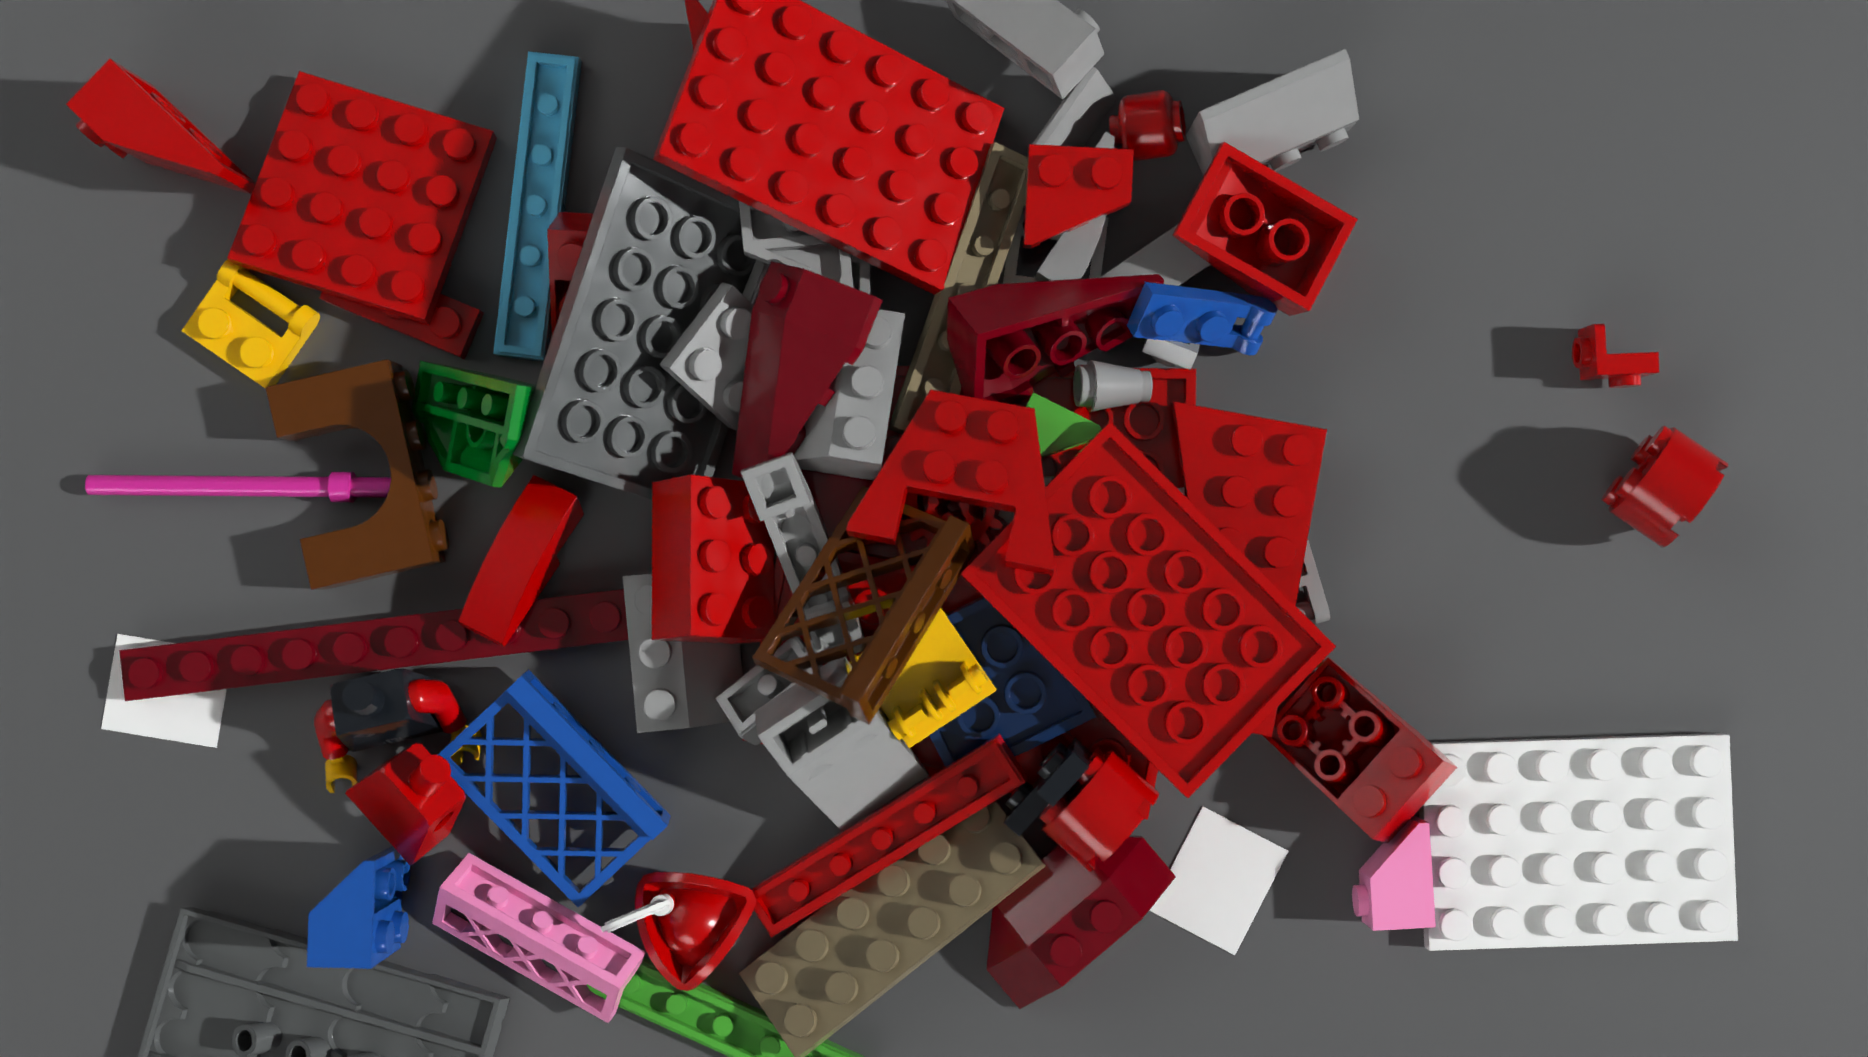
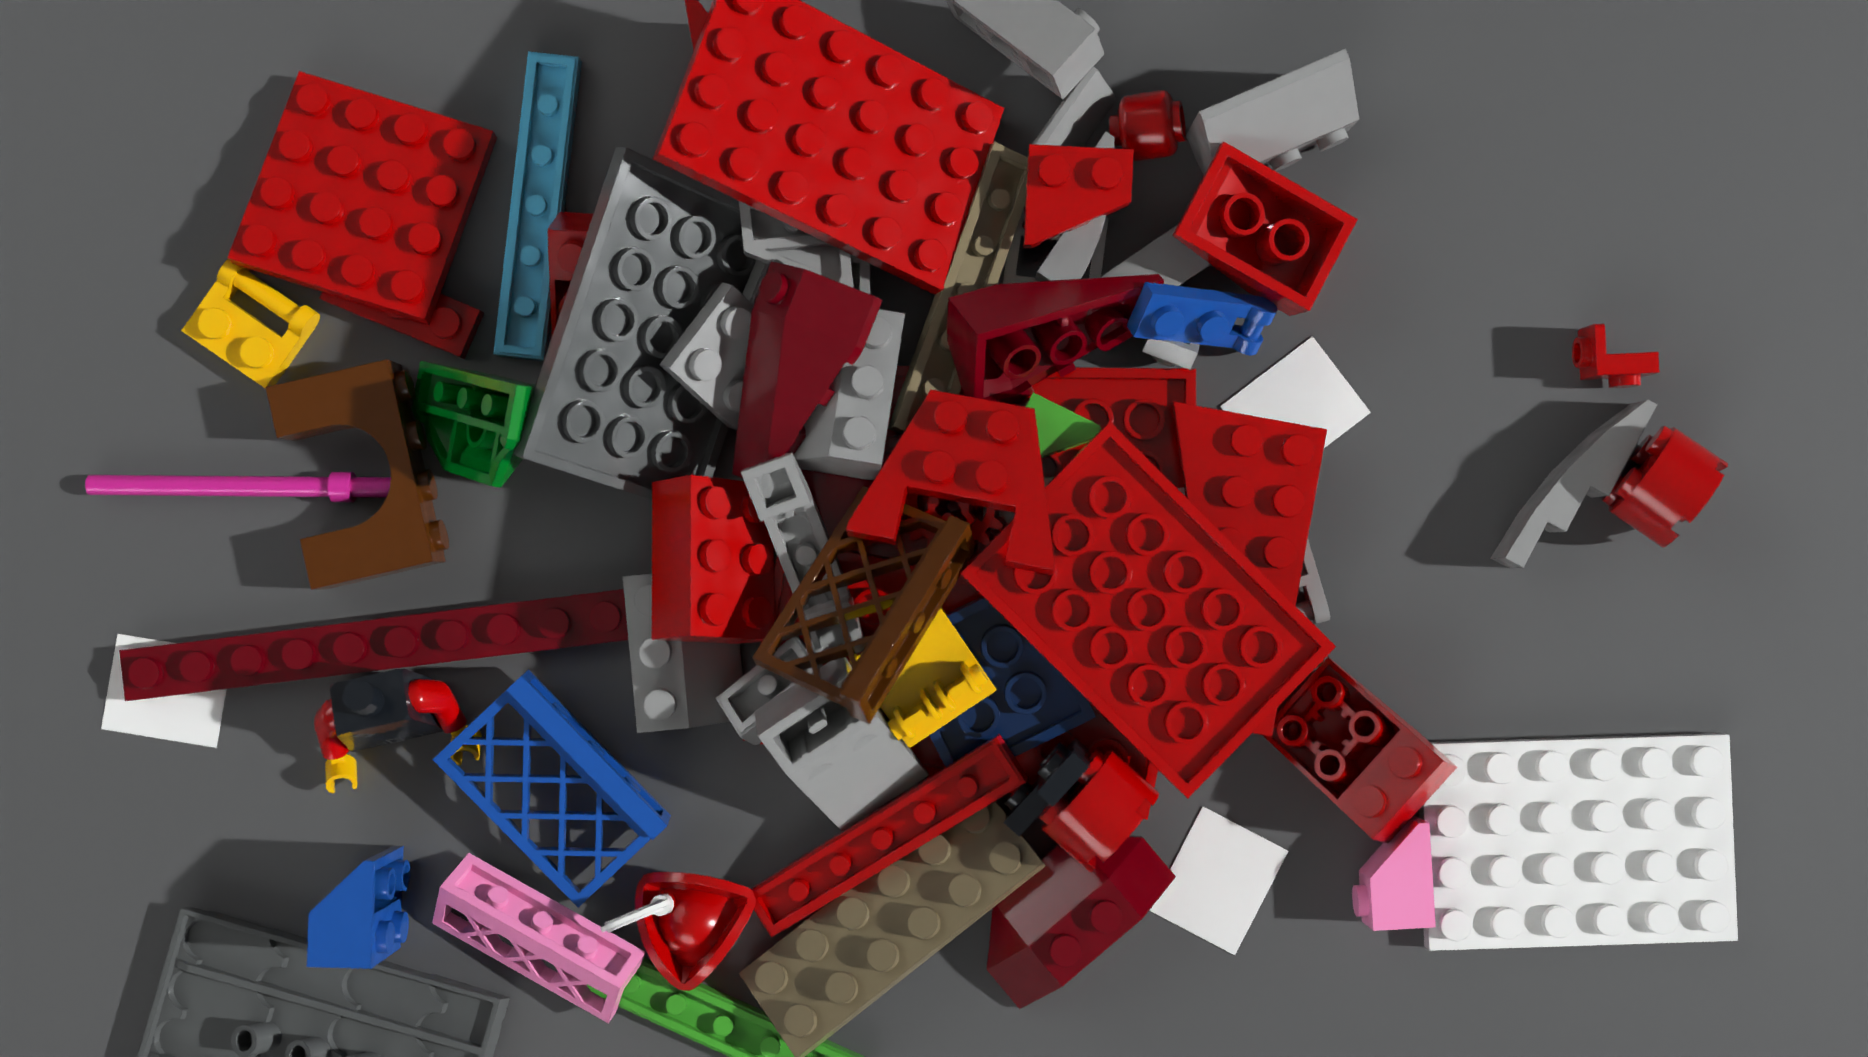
red slope [66,59,256,195] -> none
red torso [345,742,466,866] -> none
red slope [459,475,584,647] -> none
light grey cone [1073,360,1153,412] -> none
none -> white sticker [1220,336,1371,448]
none -> light grey slope [1491,399,1657,568]

